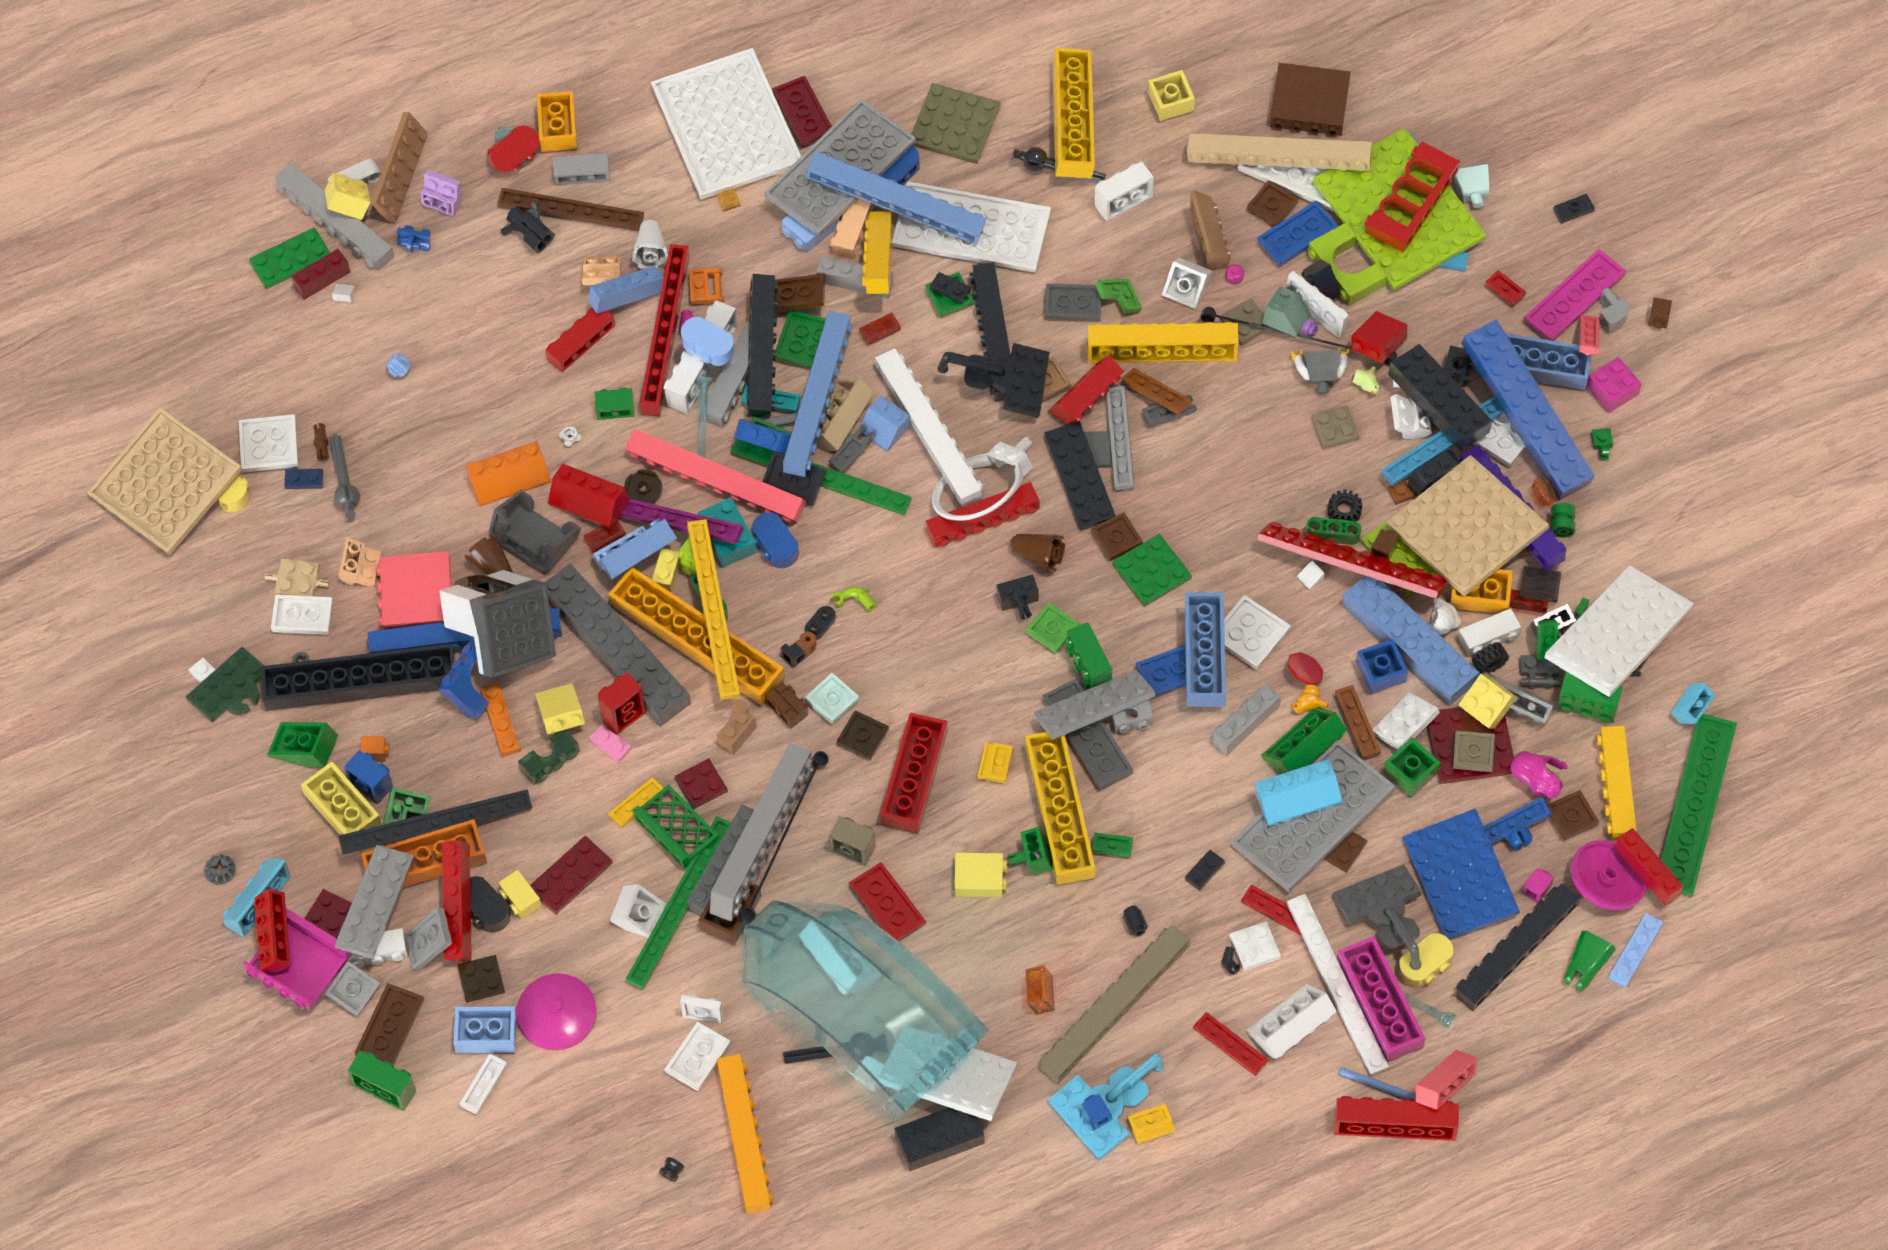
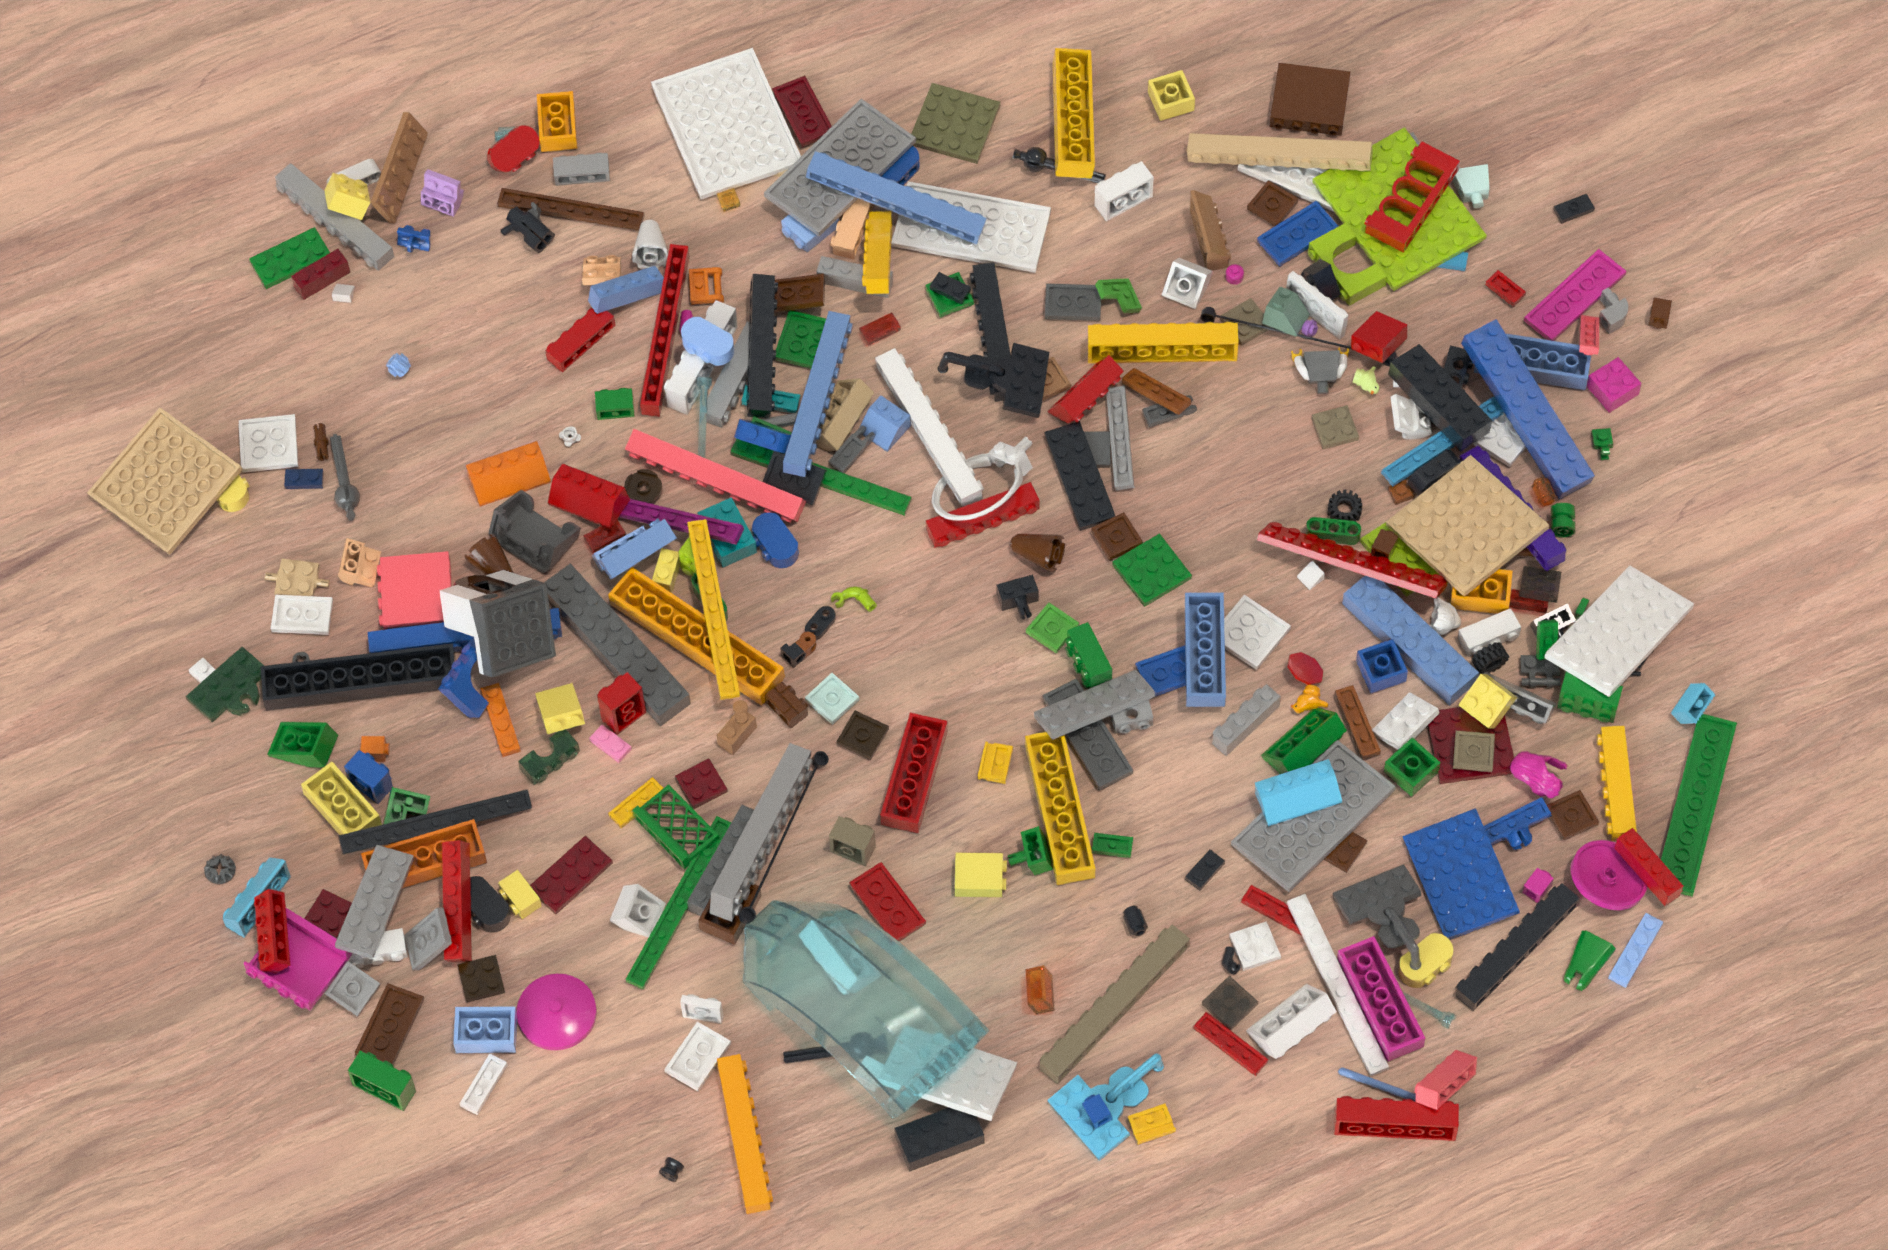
none -> clear smoke plate [1202,975,1258,1030]

